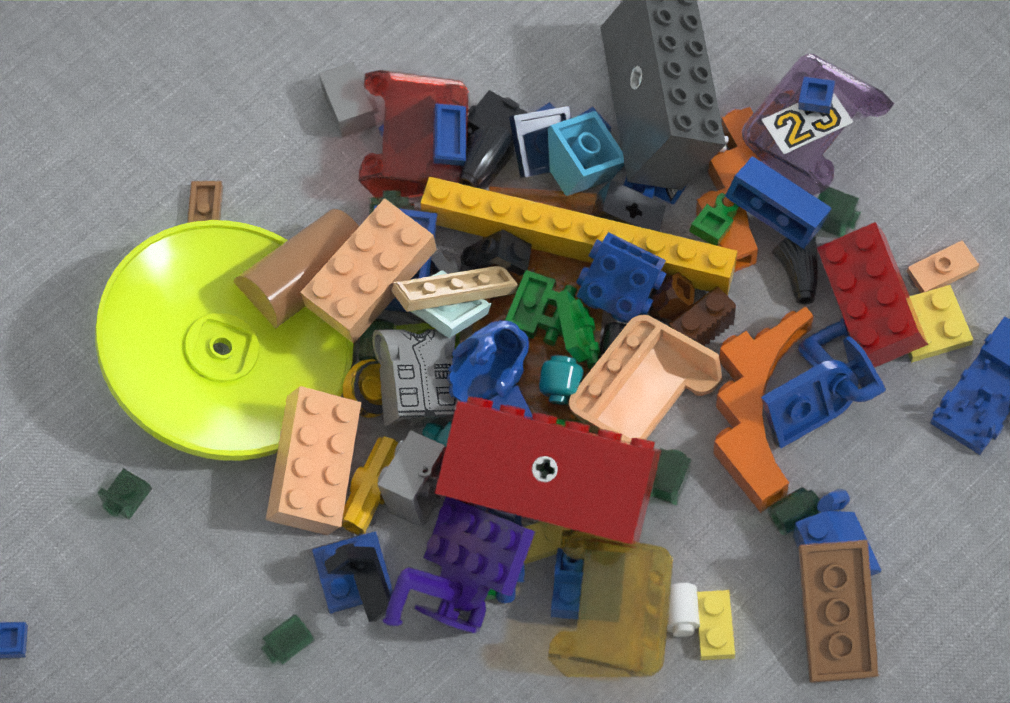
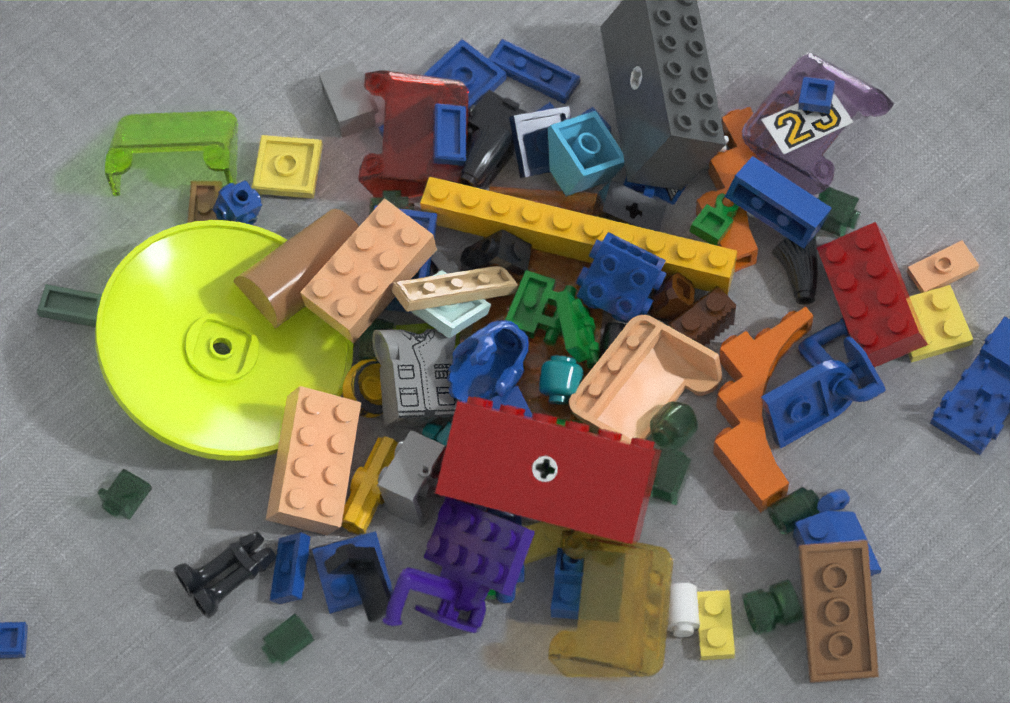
none -> sand green tile [37,284,102,327]
none -> clear neon green windscreen [105,111,238,196]
none -> black piece [173,531,276,619]
none -> blue brick [213,180,262,225]
none -> light yellow plate [252,135,323,199]
none -> blue plate [270,532,311,605]
none -> blue plate [420,39,507,117]
none -> blue tile [488,39,580,104]
none -> clear green head [650,401,698,450]
none -> clear green wheel [742,579,803,636]

